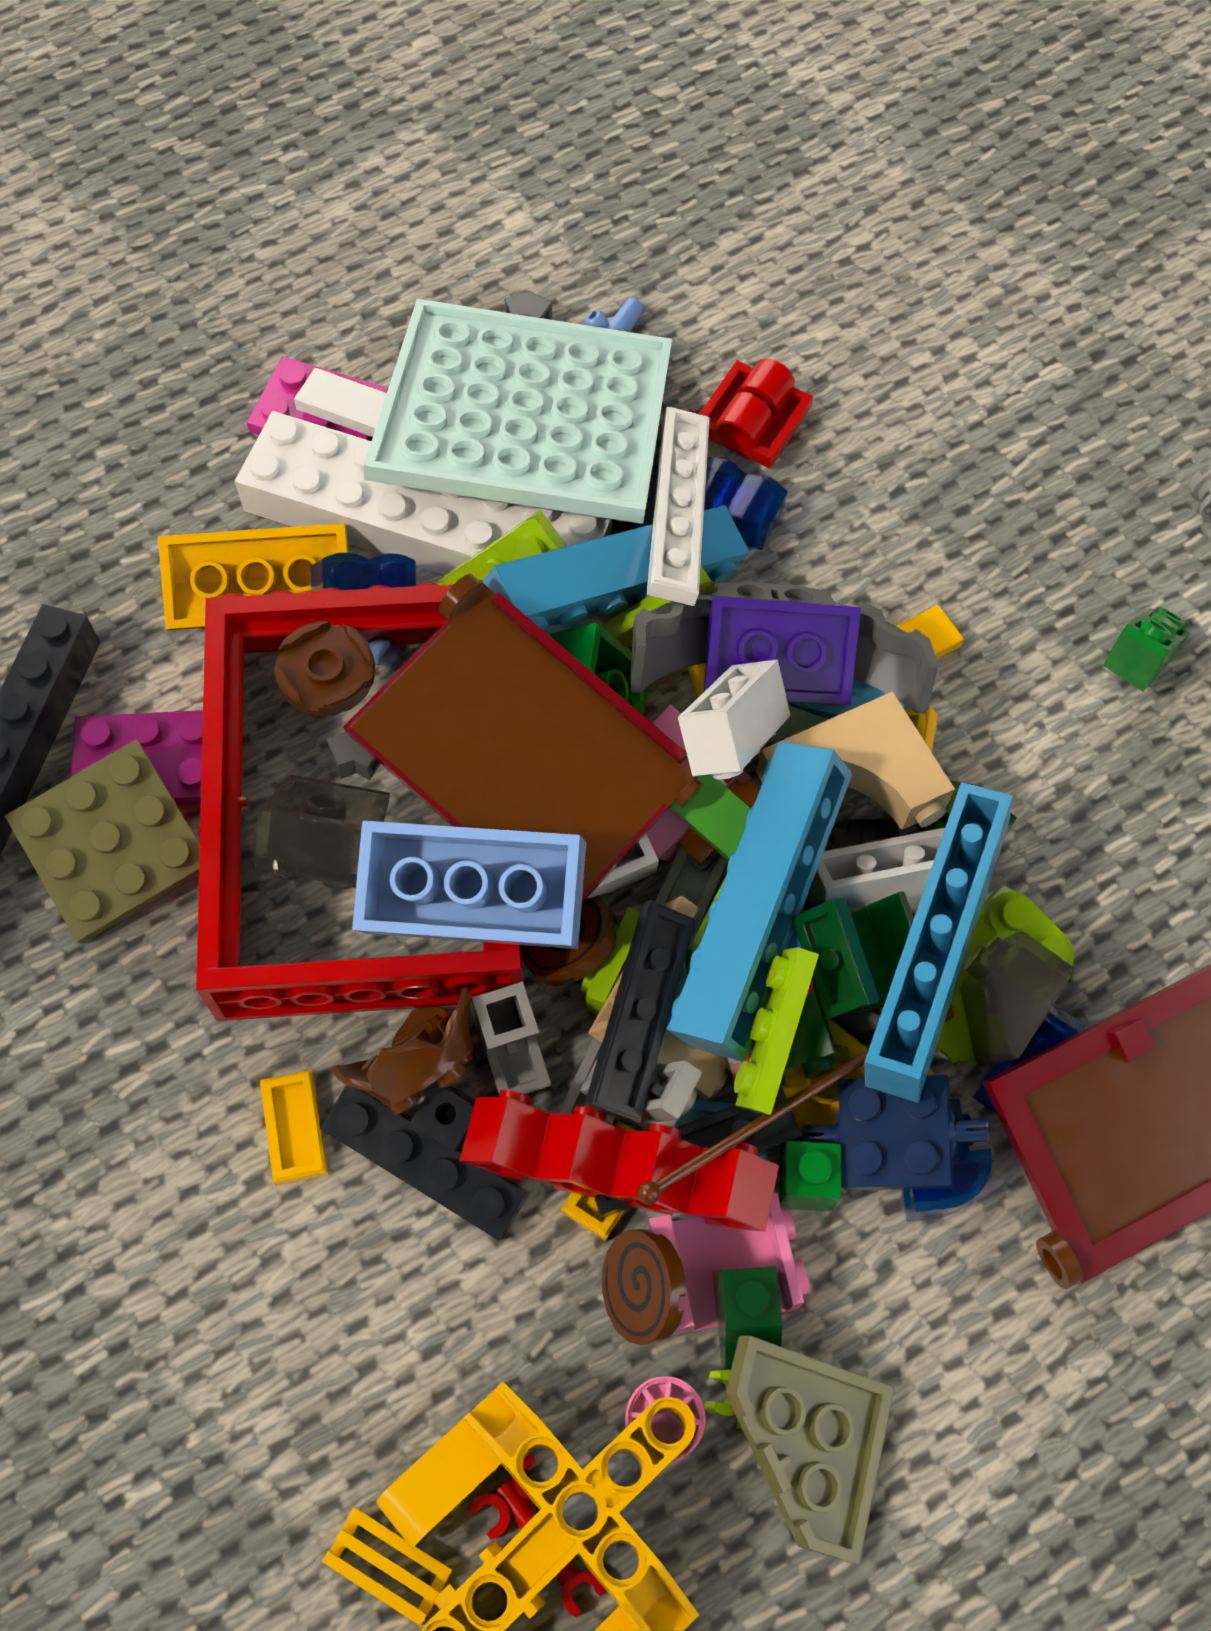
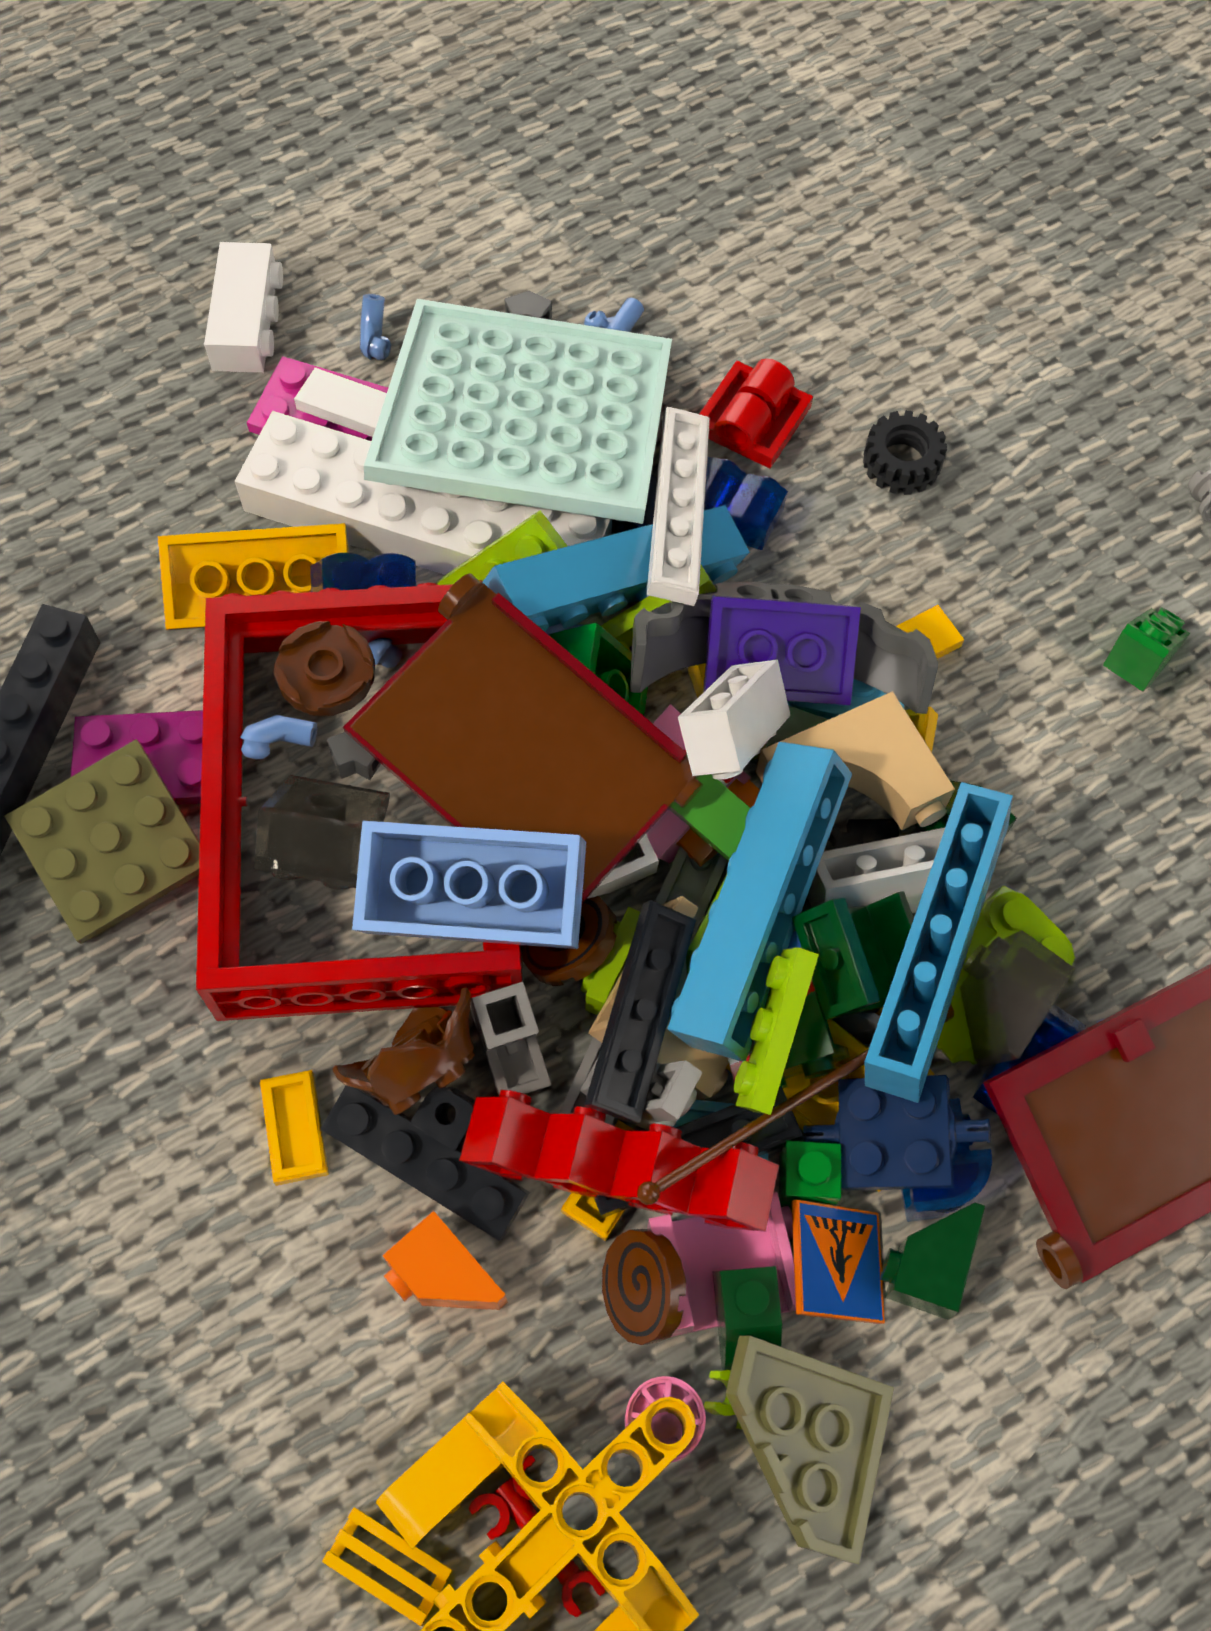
none -> white brick [204,242,283,373]
none -> medium blue arm [240,715,318,759]
none -> medium blue arm [360,294,391,360]
none -> orange slope [382,1211,508,1310]
none -> piece [792,1200,885,1324]
none -> black tyre [863,410,947,495]
none -> dark green slope [880,1202,985,1320]

